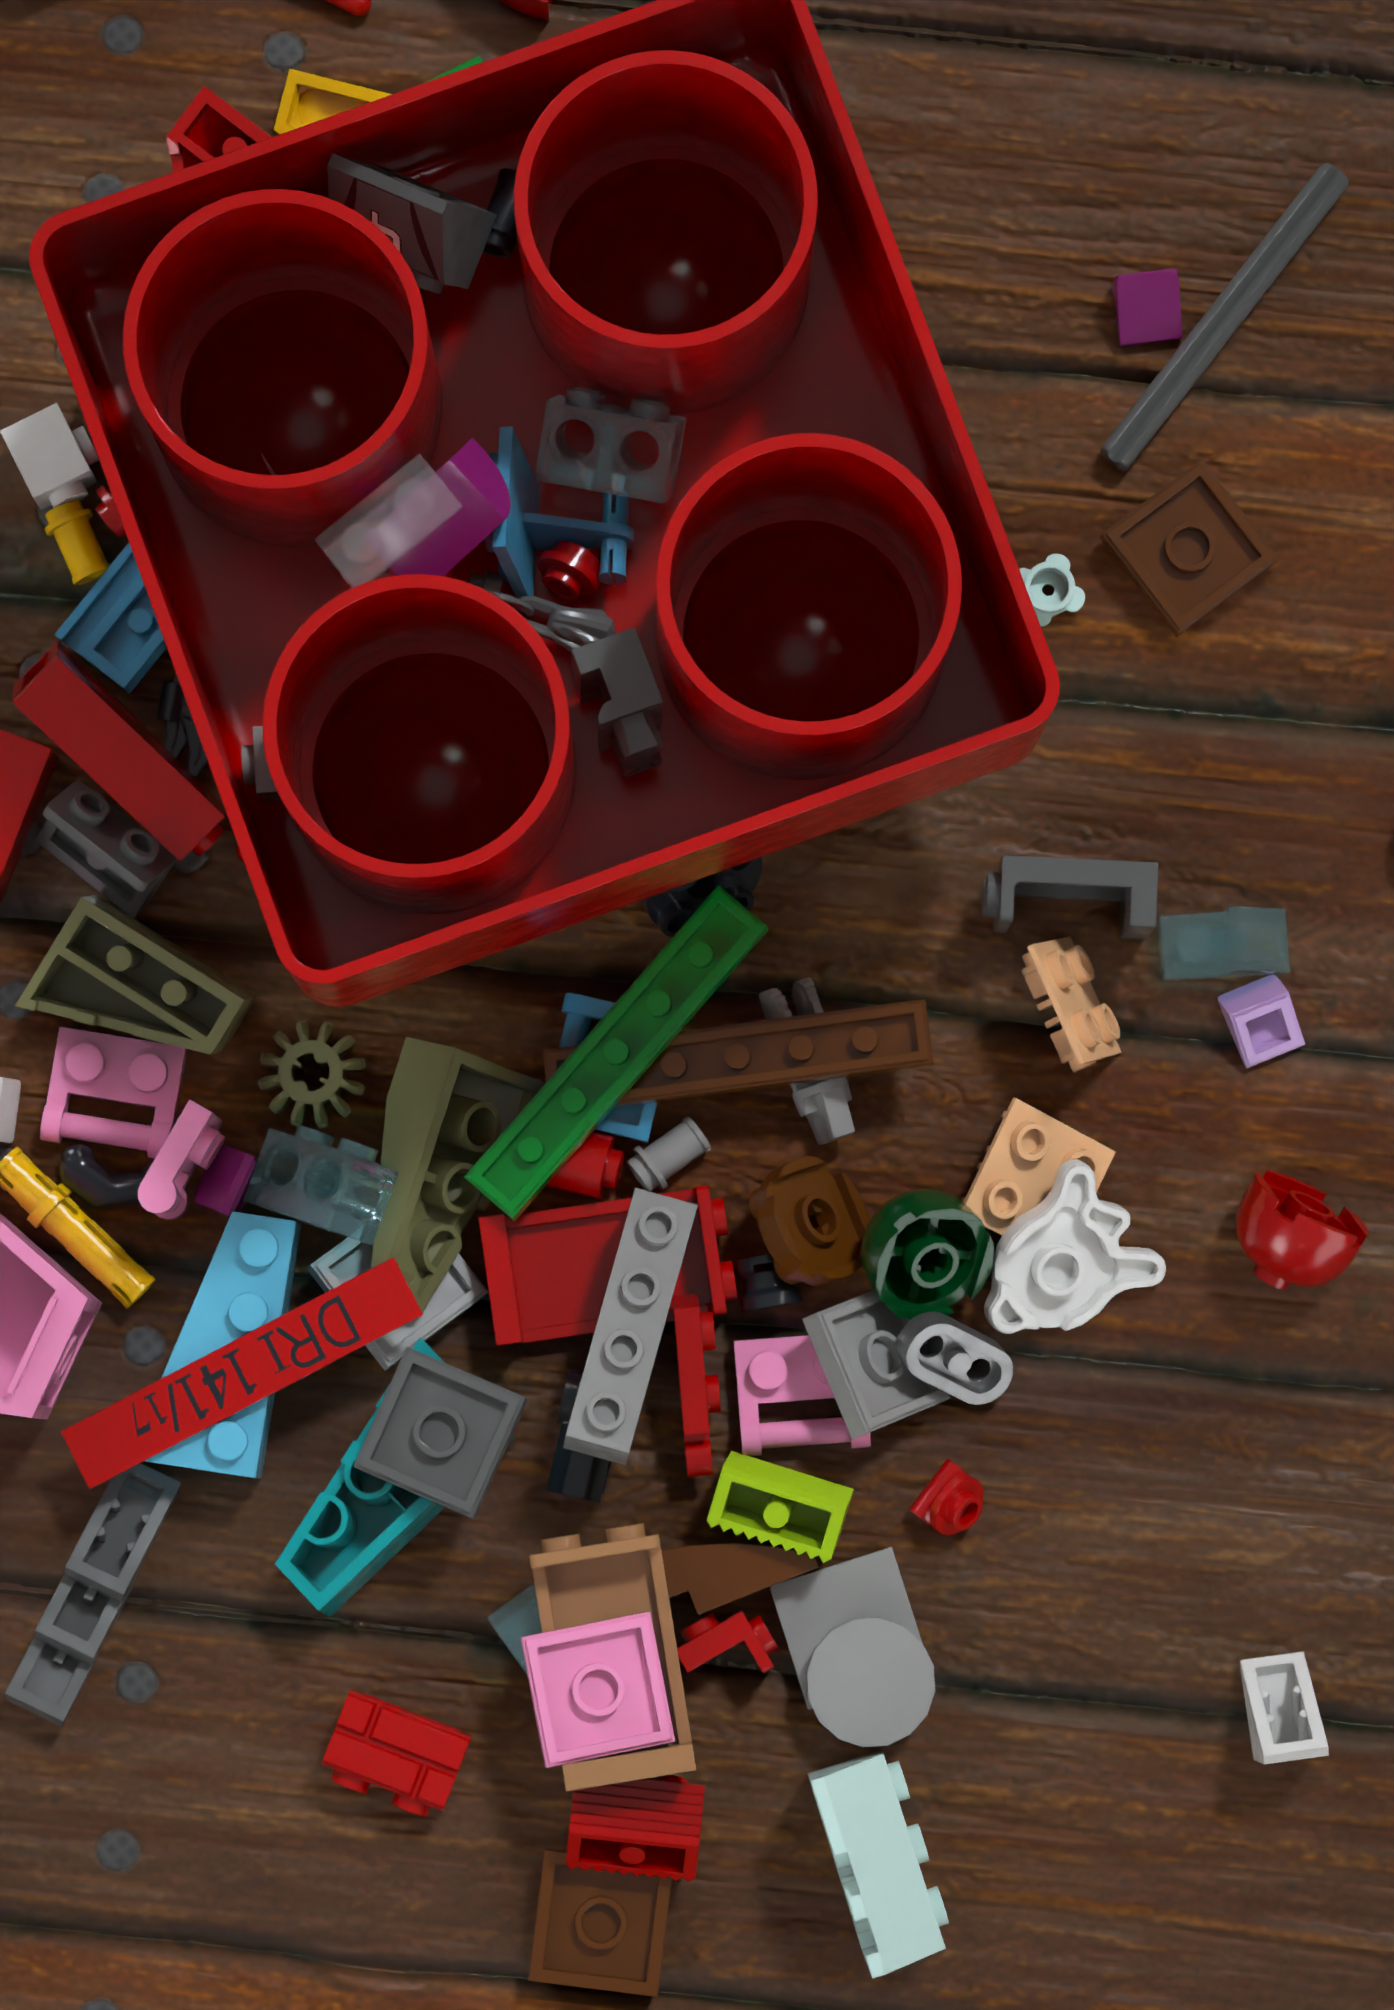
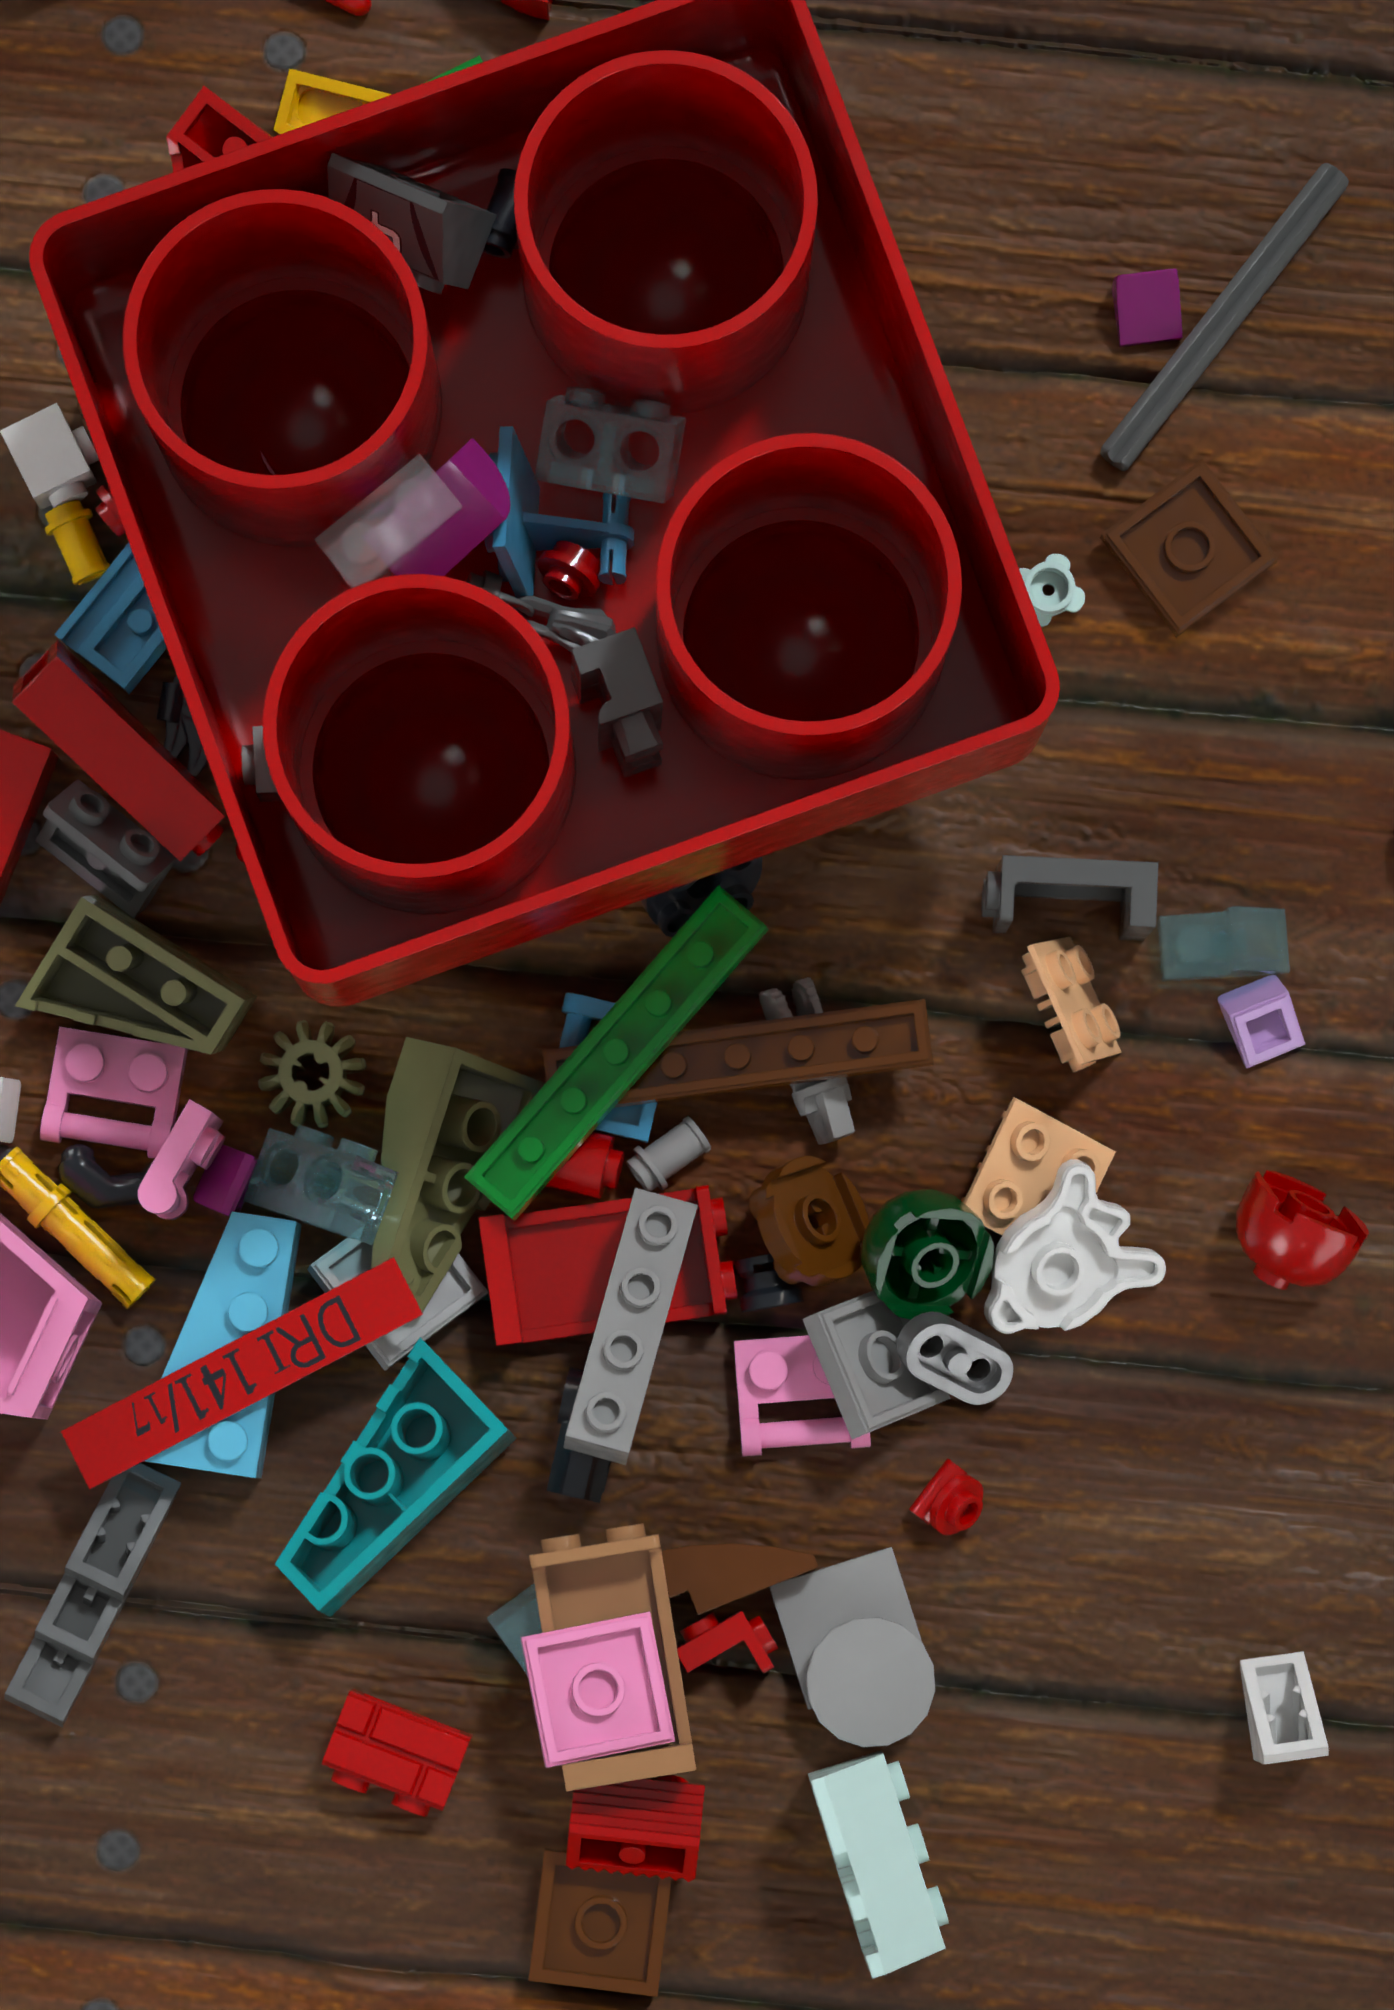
dark grey plate [354,1347,528,1520] -> none
red plate [673,1294,721,1477] -> none
lime brick [707,1451,854,1563] -> none

